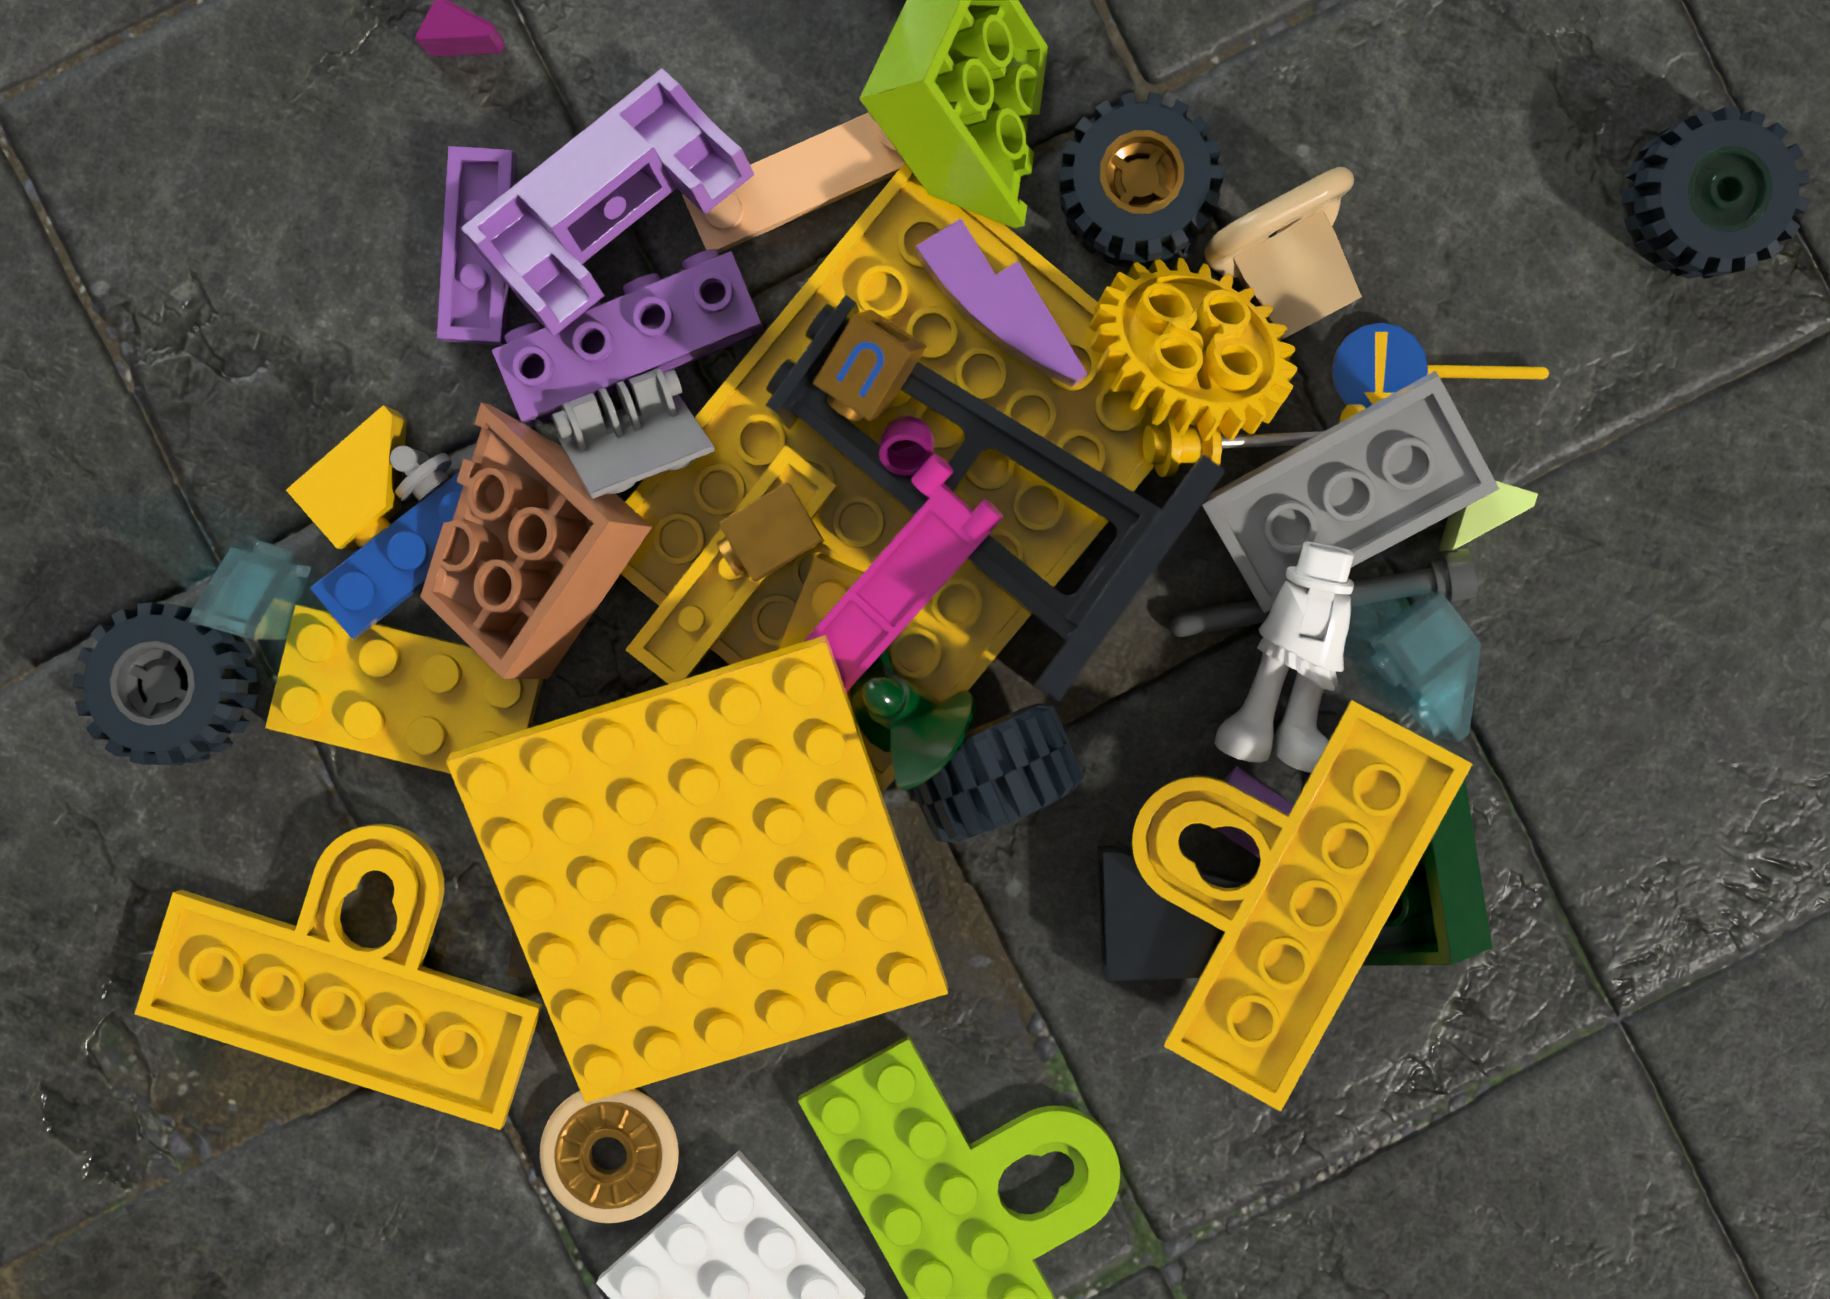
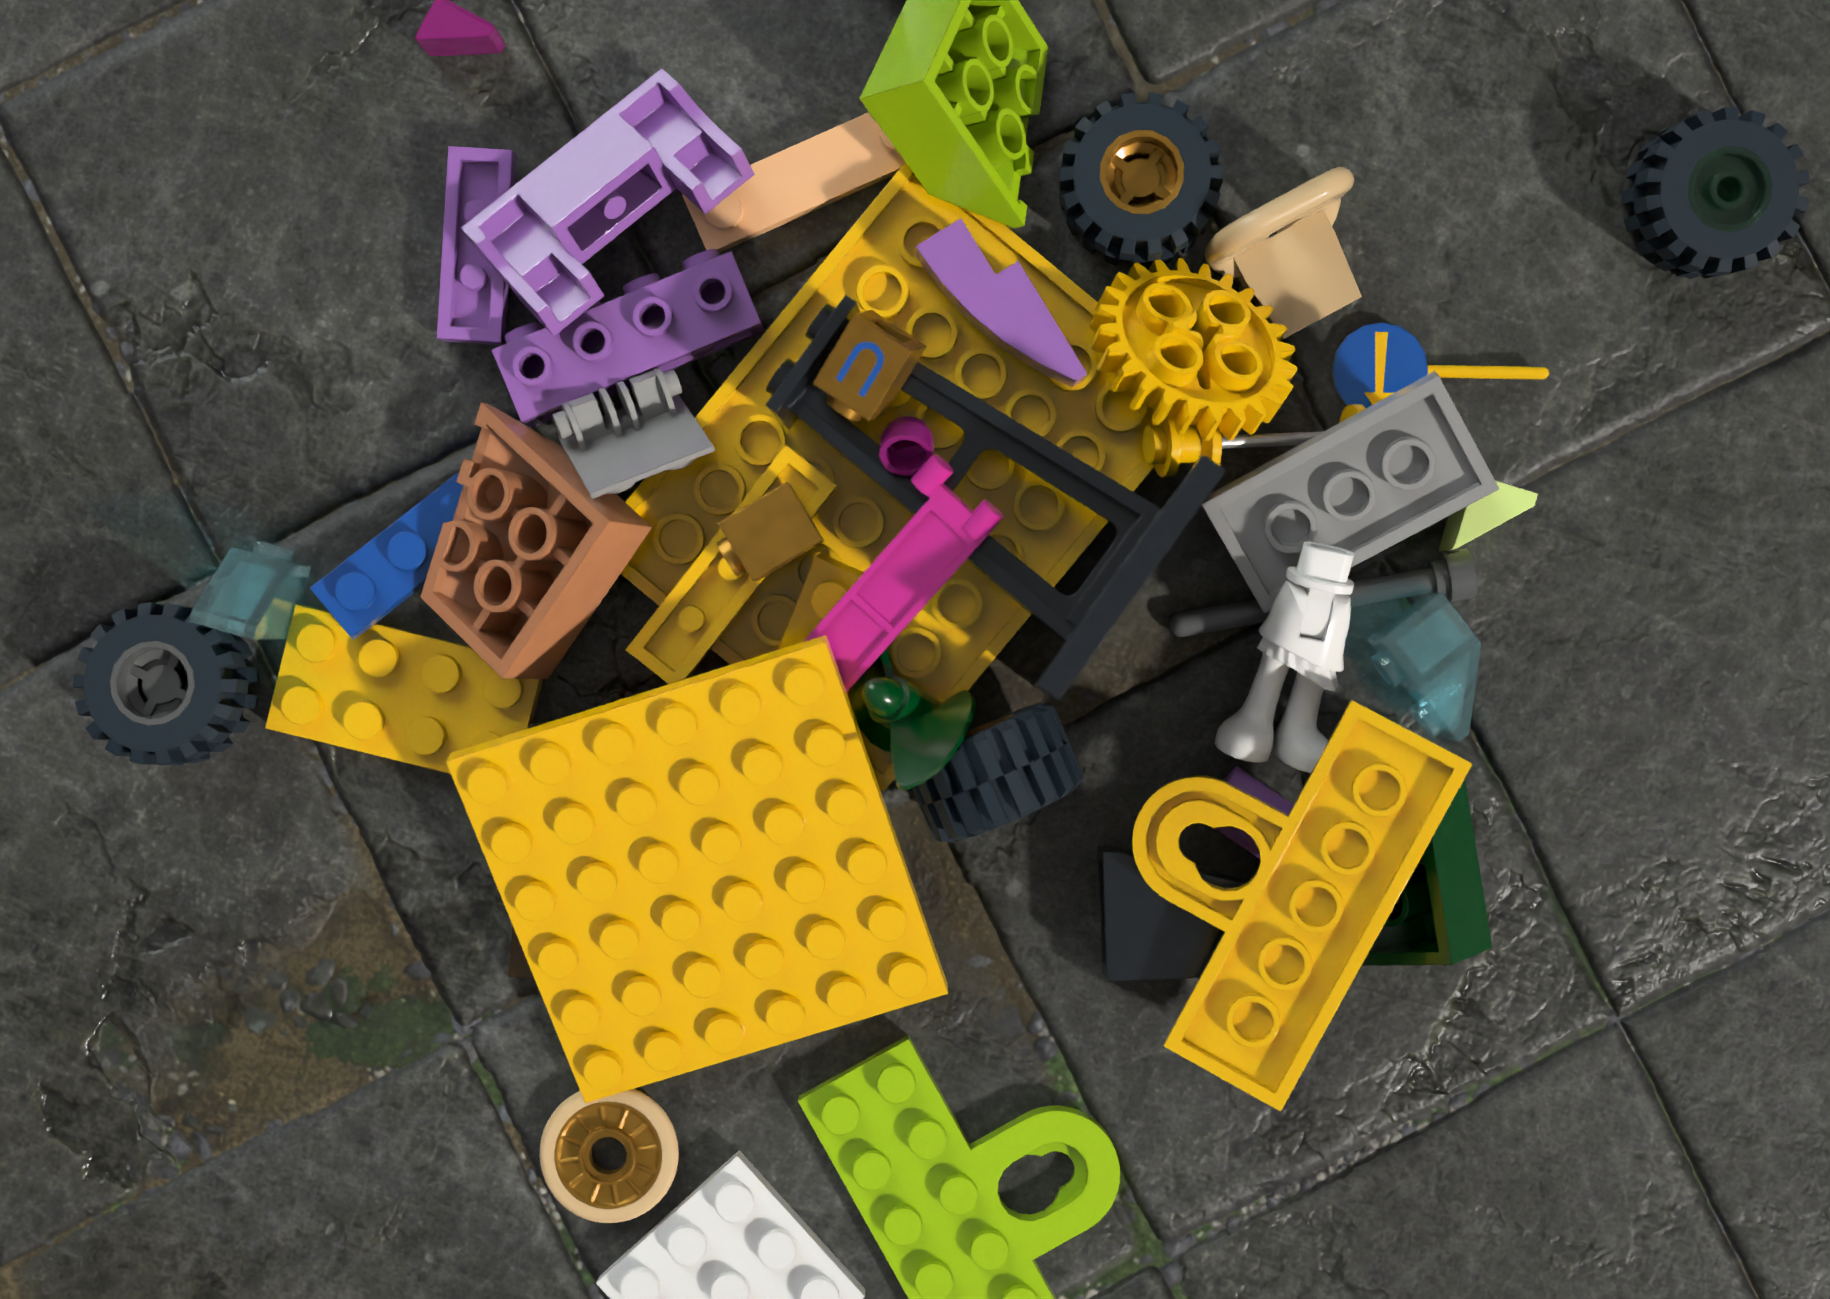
yellow plate [134,824,543,1130] -> none
yellow slope [286,405,407,551] -> none
light grey plate [390,446,452,502] -> none

